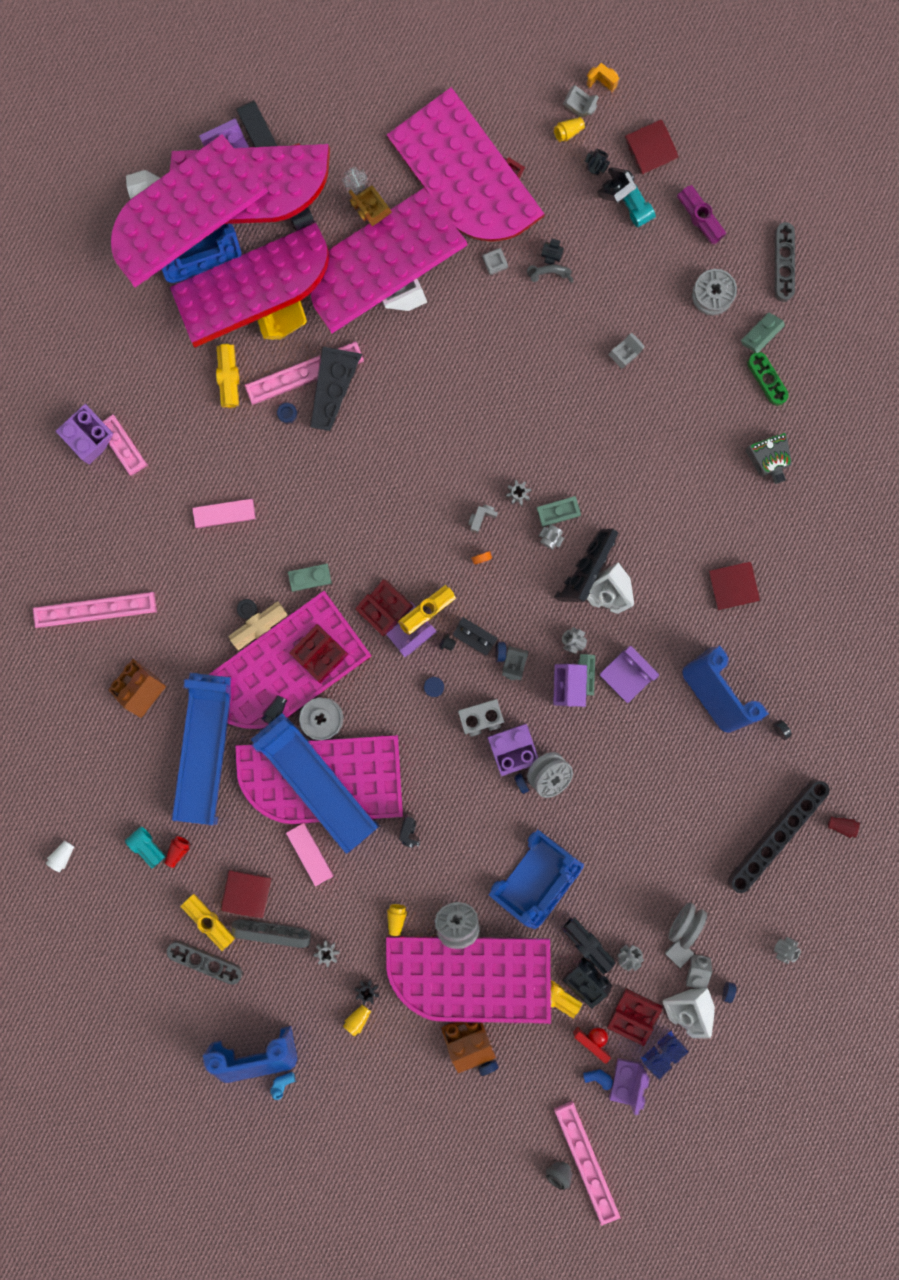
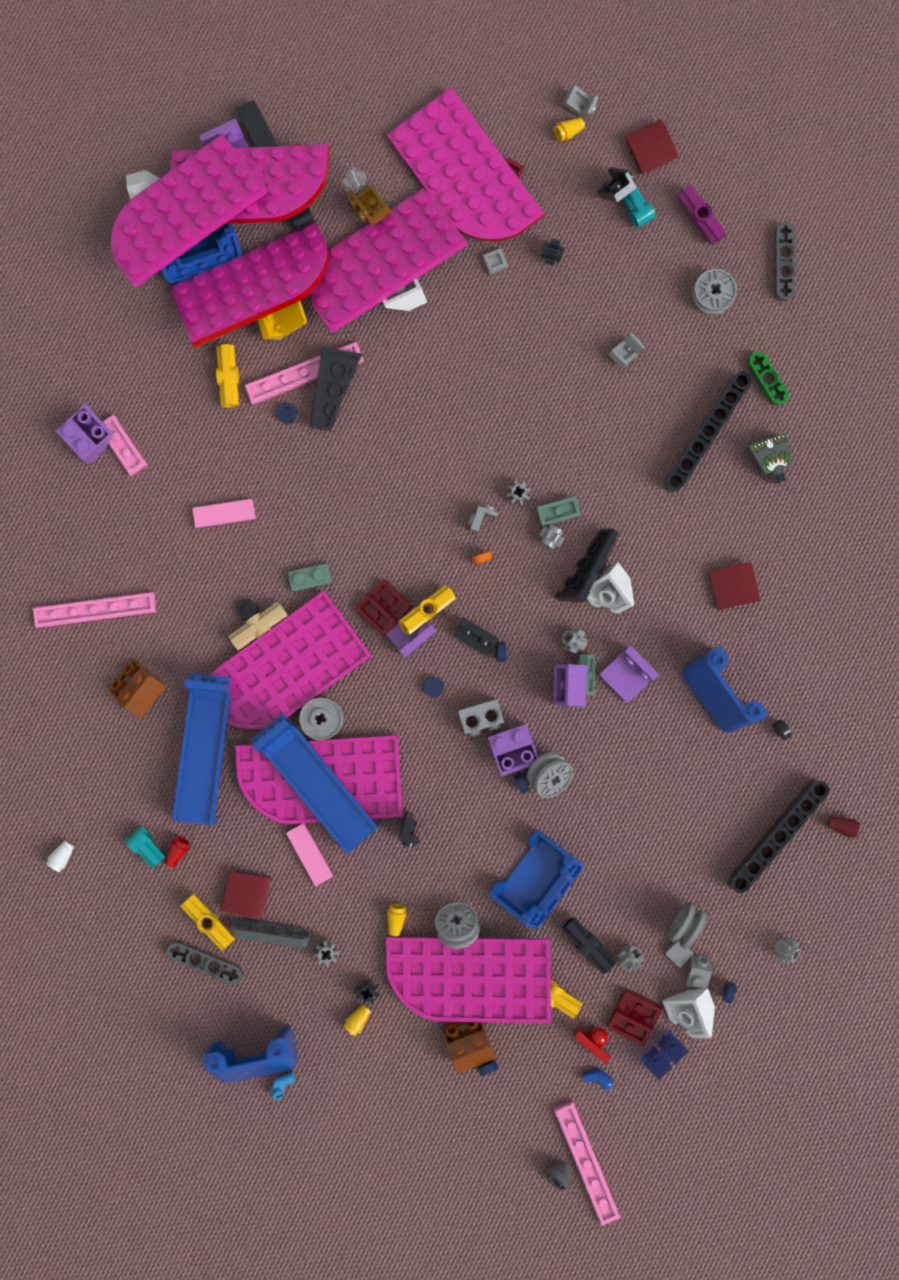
black cone [261,695,287,724] -> none
dark red slope [289,624,348,683] -> none
black piece [439,634,456,651] -> none
dark grey bracket [502,646,528,680] -> none
dark grey piece [527,264,574,283] -> none
black bracket [562,957,612,1009] -> none
black gear [584,149,611,175] -> none
light orange bracket [587,62,619,92] -> none
medium lavender bracket [609,1058,649,1115] -> none
sand green plate [741,312,785,354] -> none
none -> black beam [664,371,752,493]

